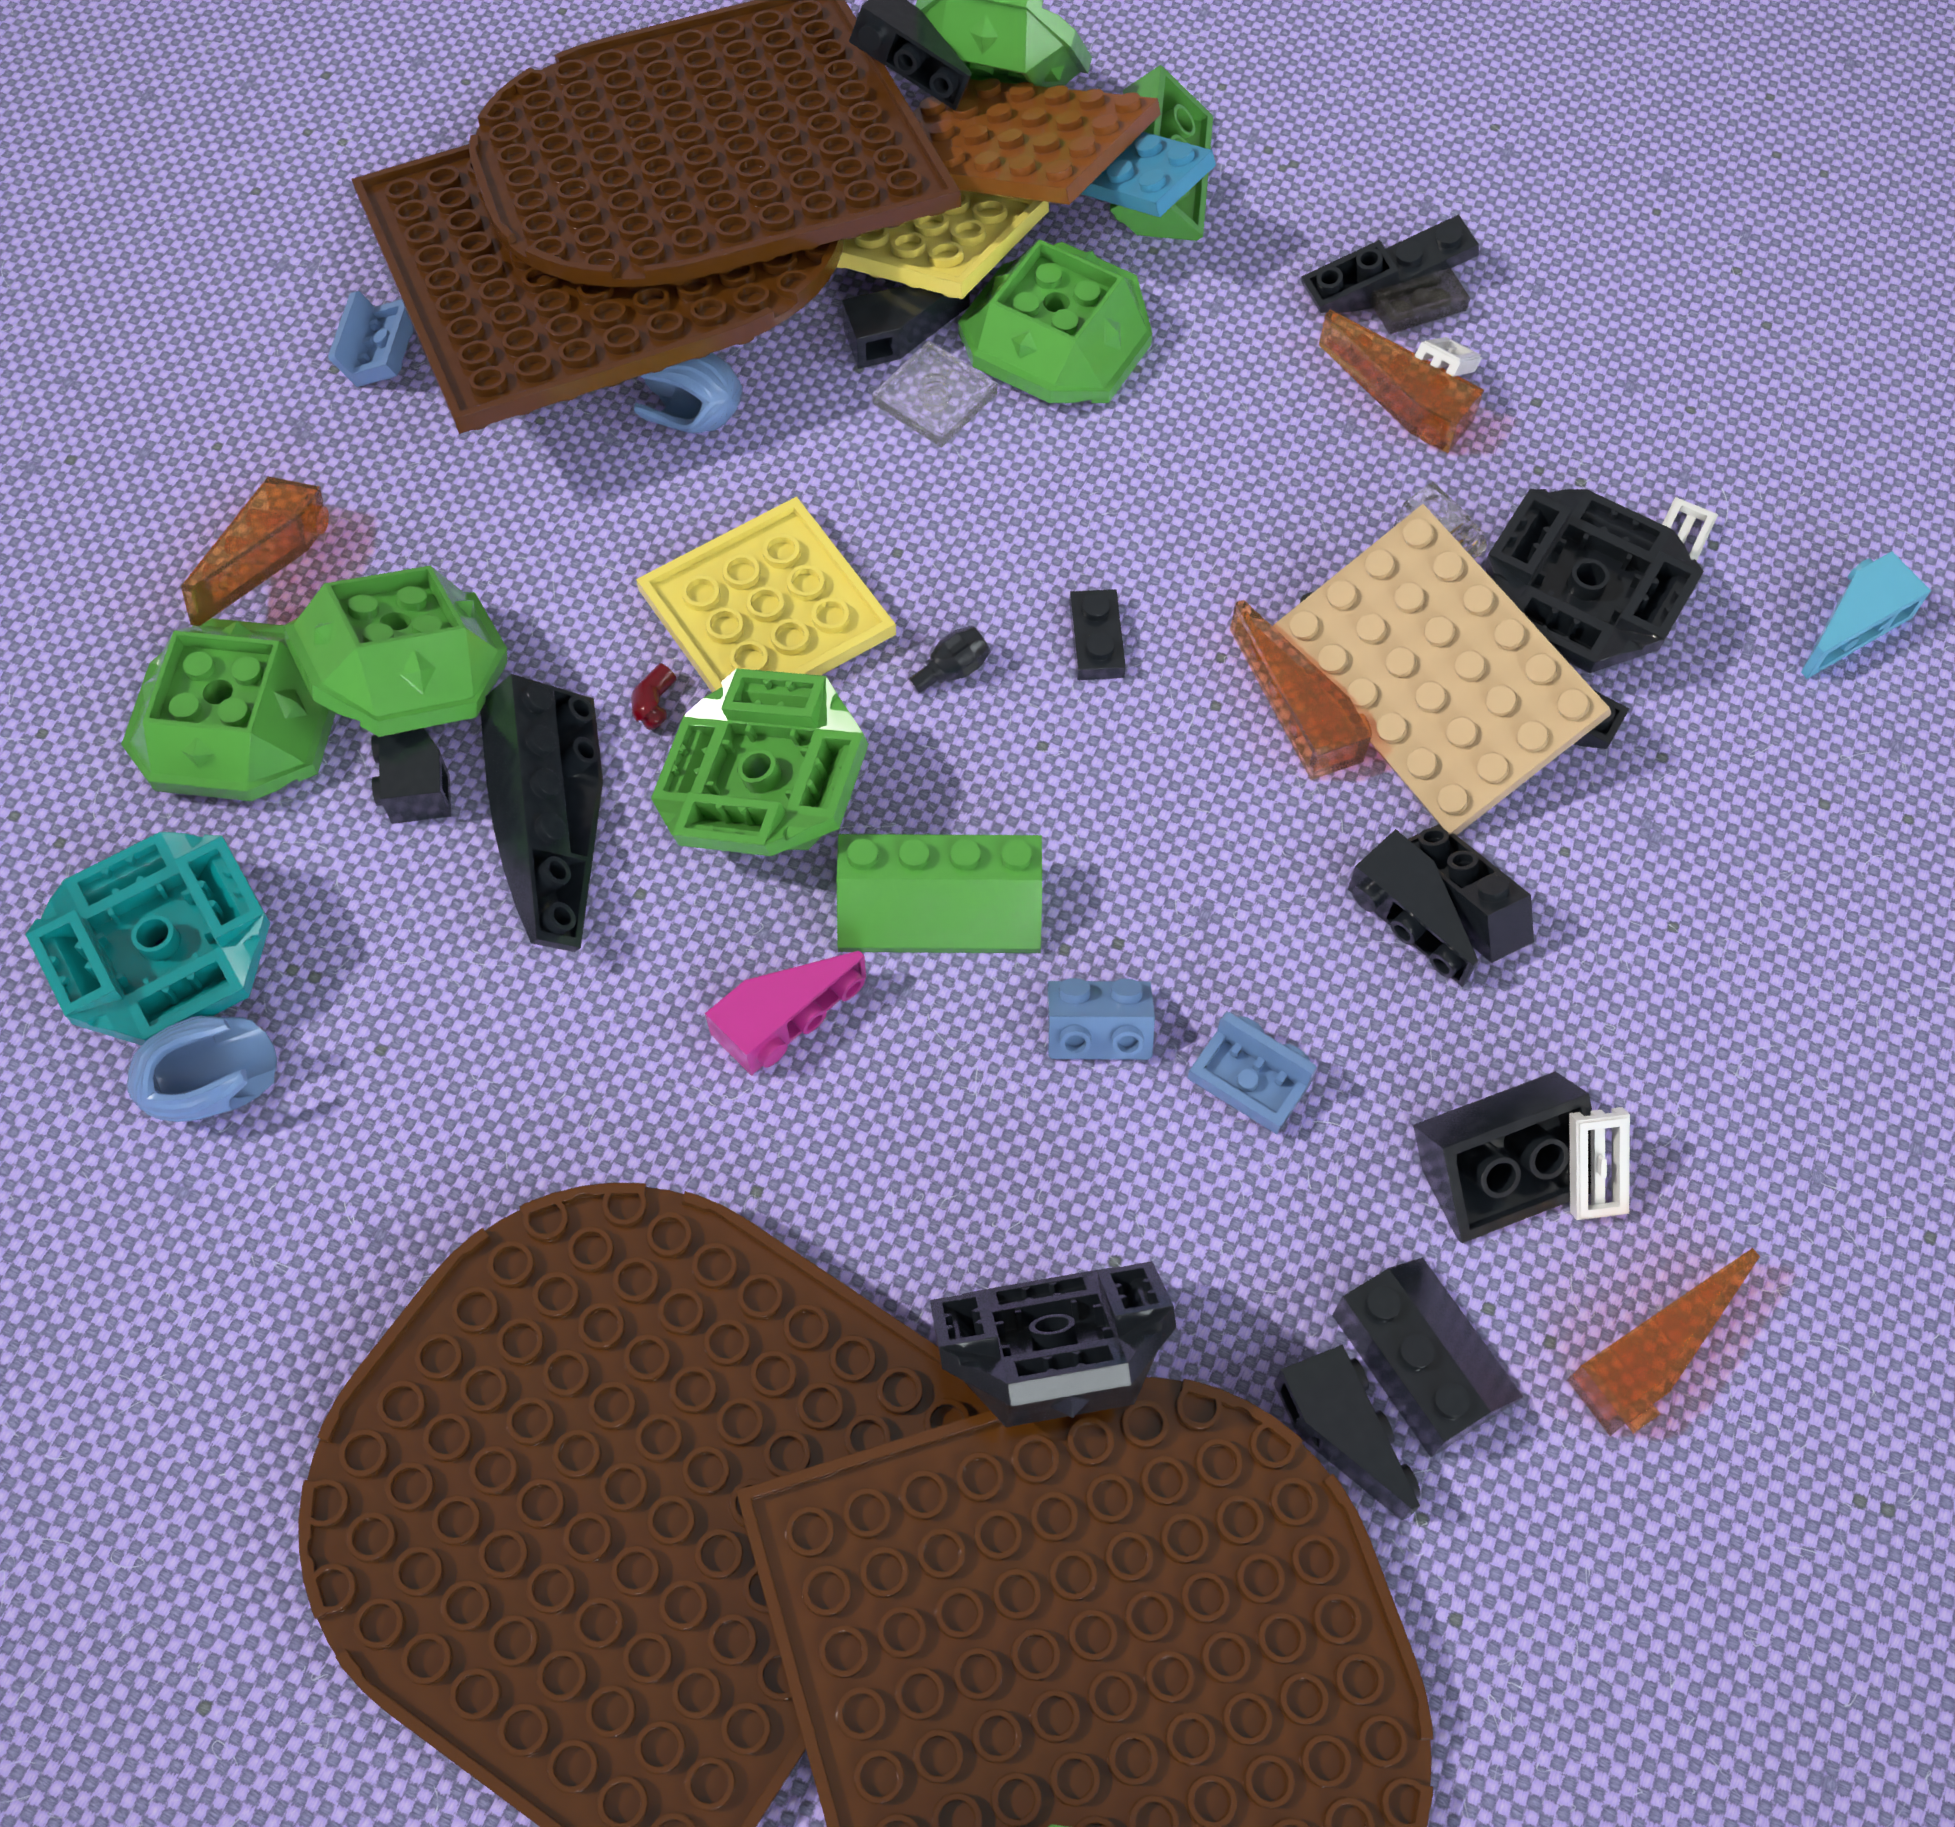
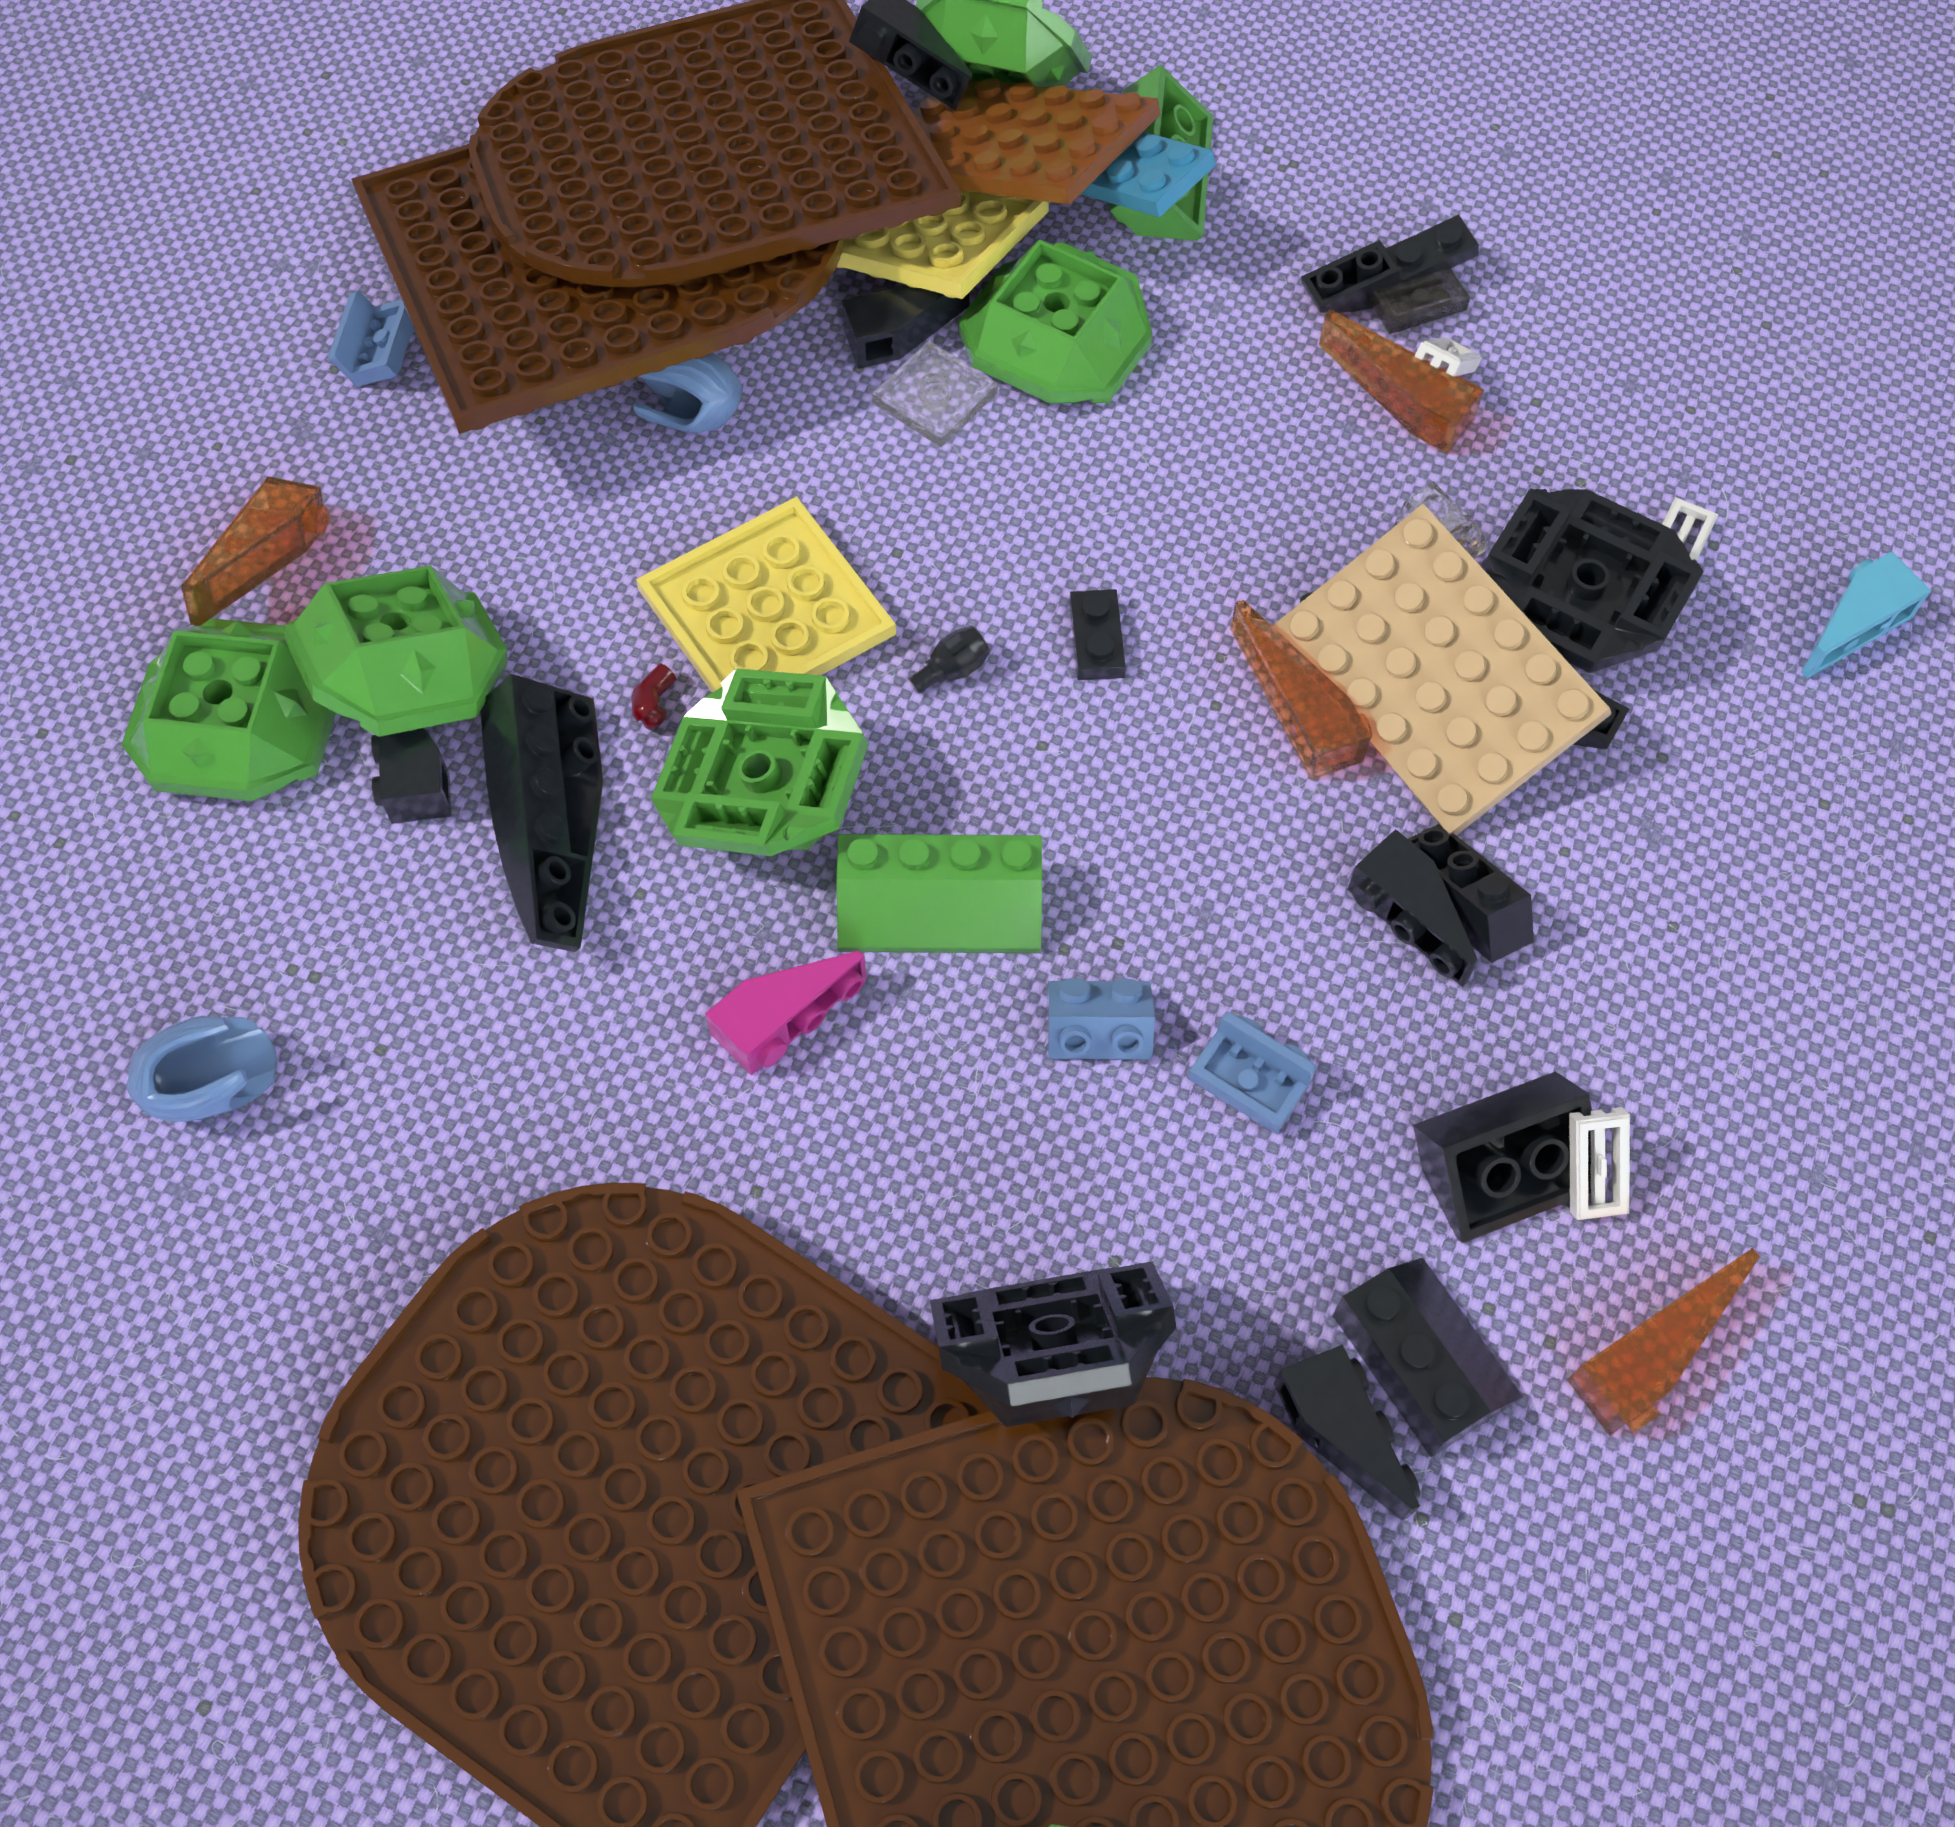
teal piece [25,831,271,1046] -> none

